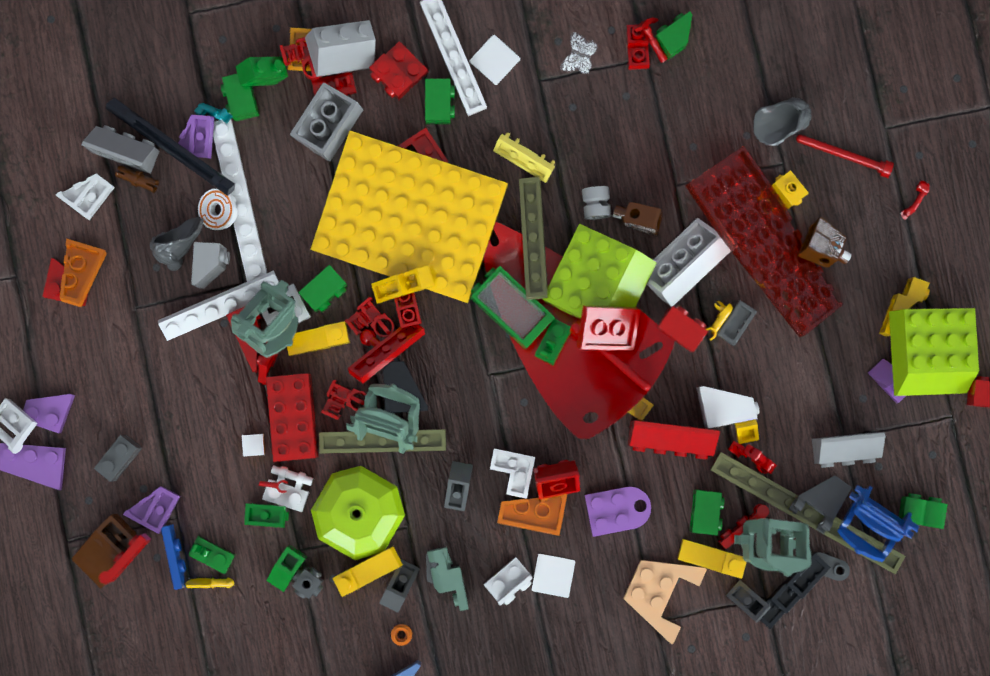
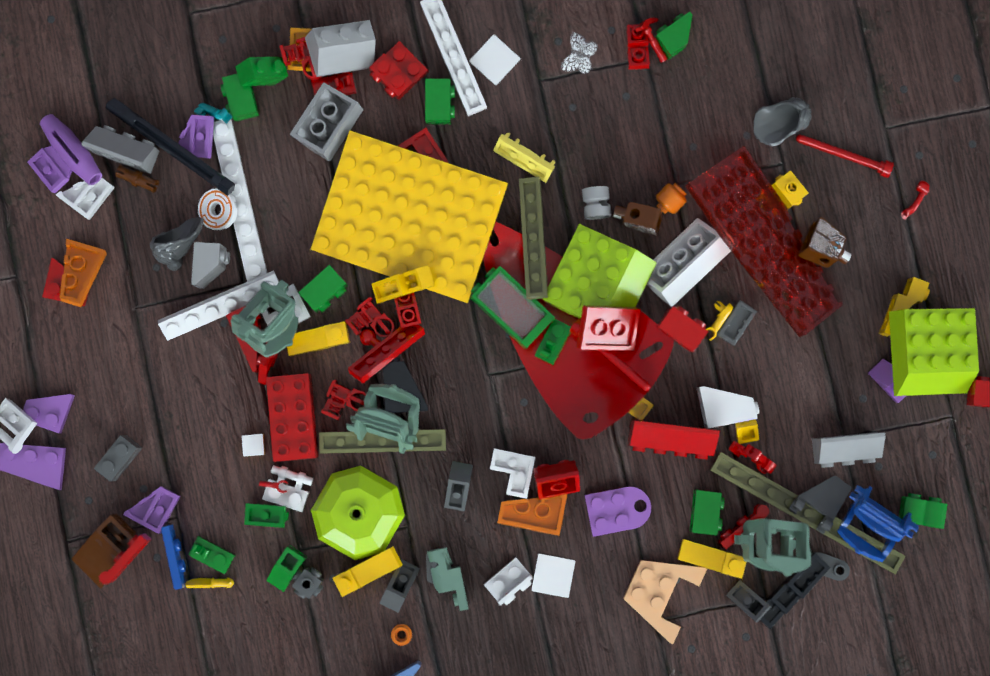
none -> medium lavender plate [27,114,102,193]
none -> orange head [656,183,687,214]

